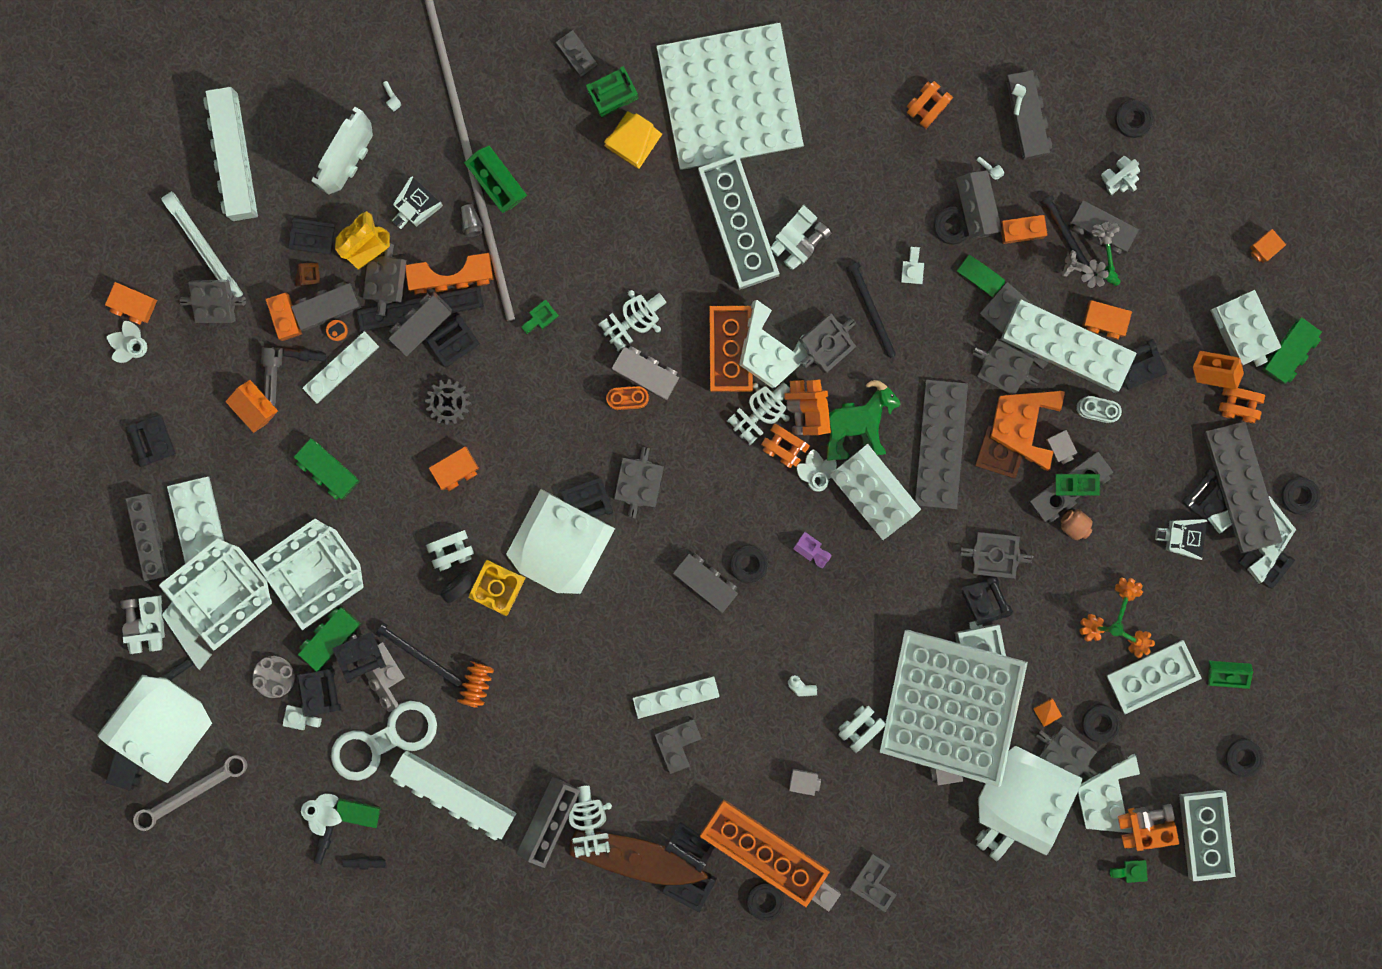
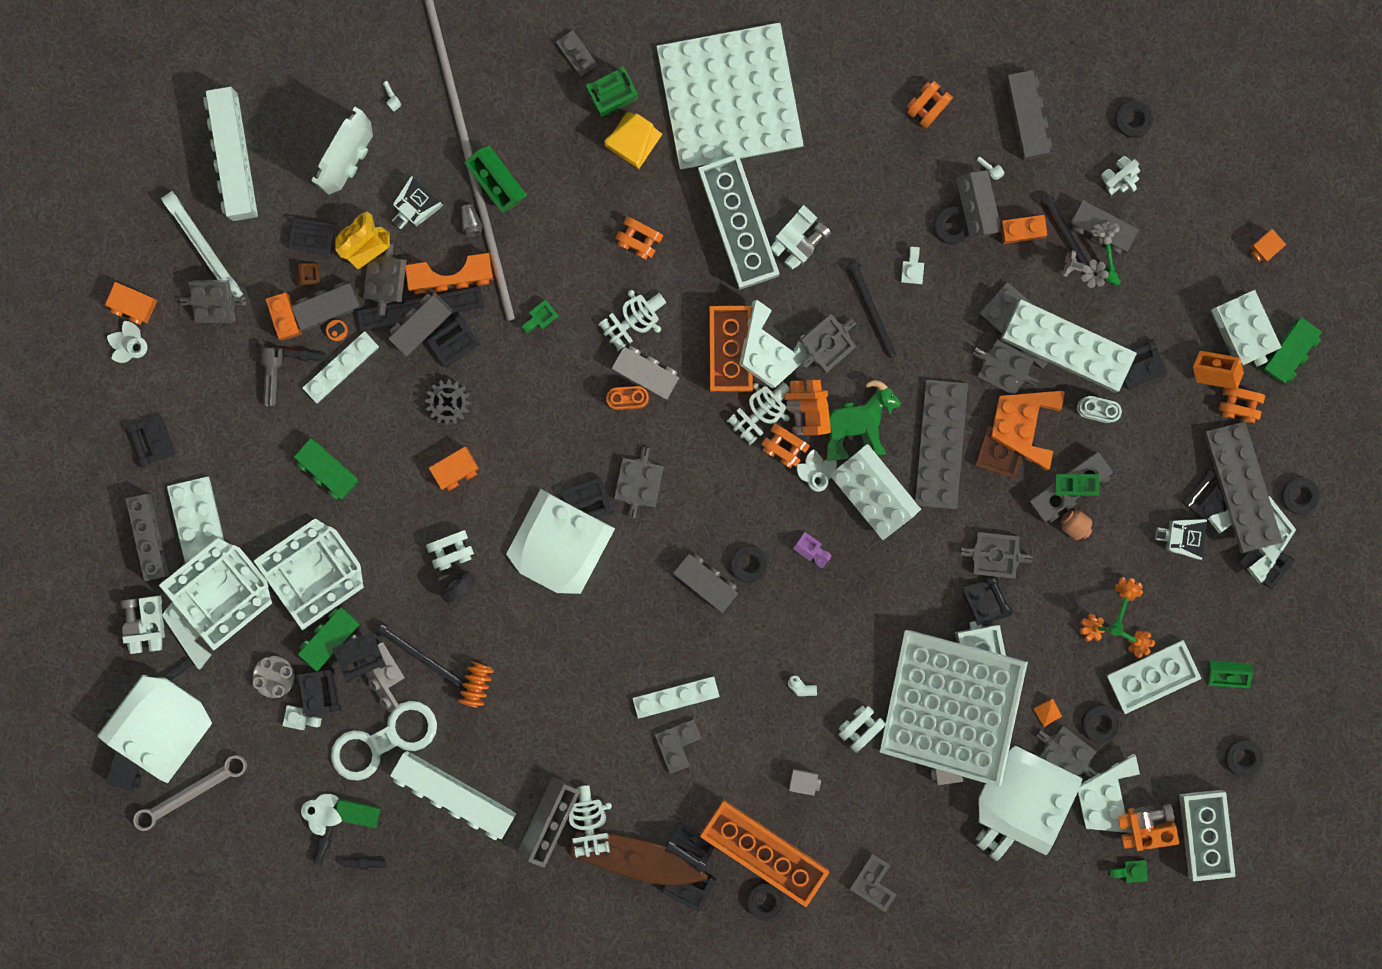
orange brick [226,380,278,433] -> none
yellow piece [469,560,526,616] -> none
light grey brick [812,881,841,912] -> none
green slope [957,255,1005,298] -> none
light aqua hand [1012,84,1026,115] -> none
light grey brick [1045,430,1077,464] -> none
orange brick [1082,300,1132,340] -> none
none -> orange brick [615,216,663,260]

